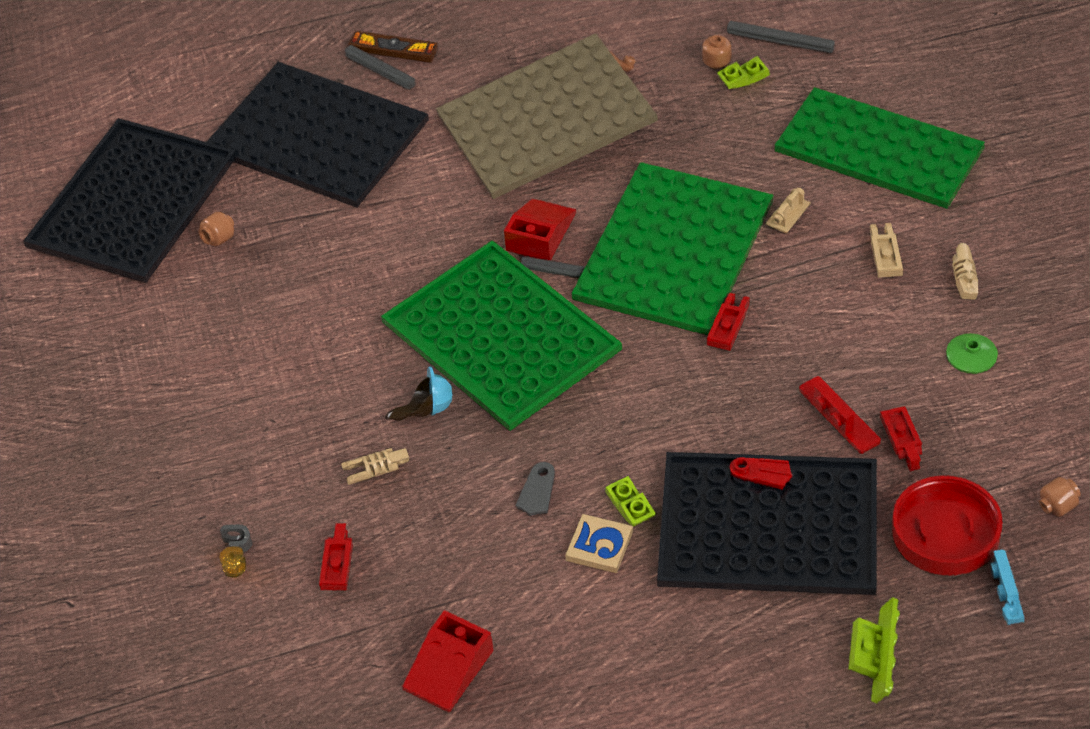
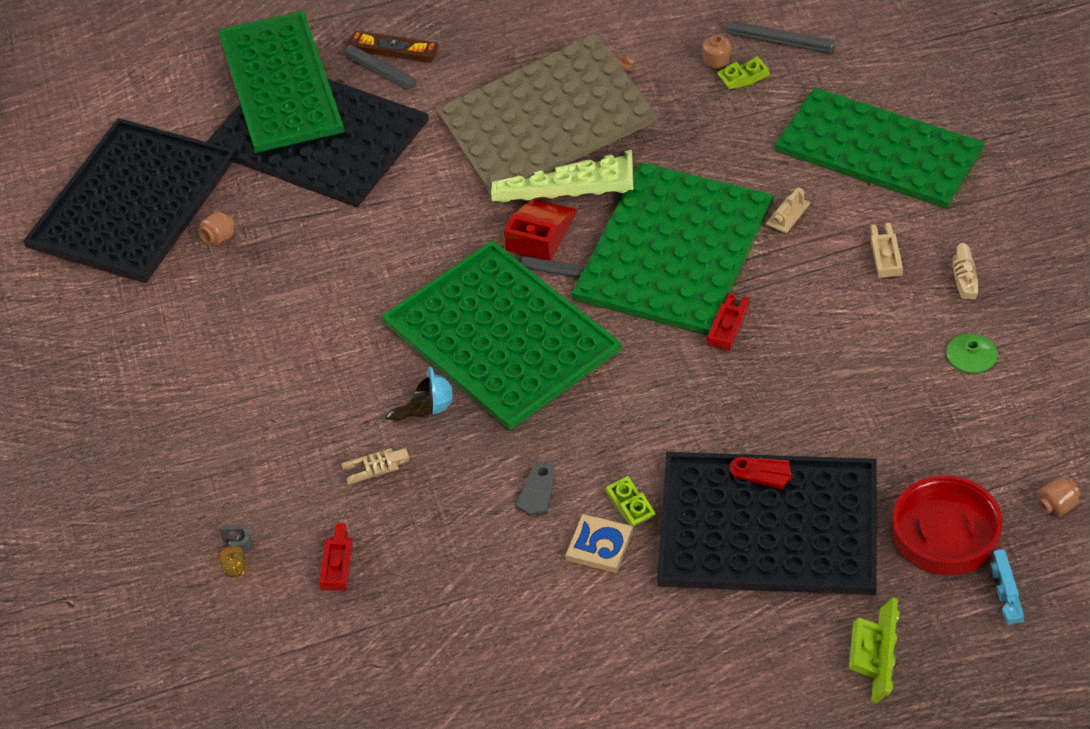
red slope [402,610,494,713] -> none
red bracket [799,376,881,454] -> none
red hinge [880,406,922,471] -> none
none -> green plate [218,11,344,153]
none -> yellowish green wing [491,150,634,202]

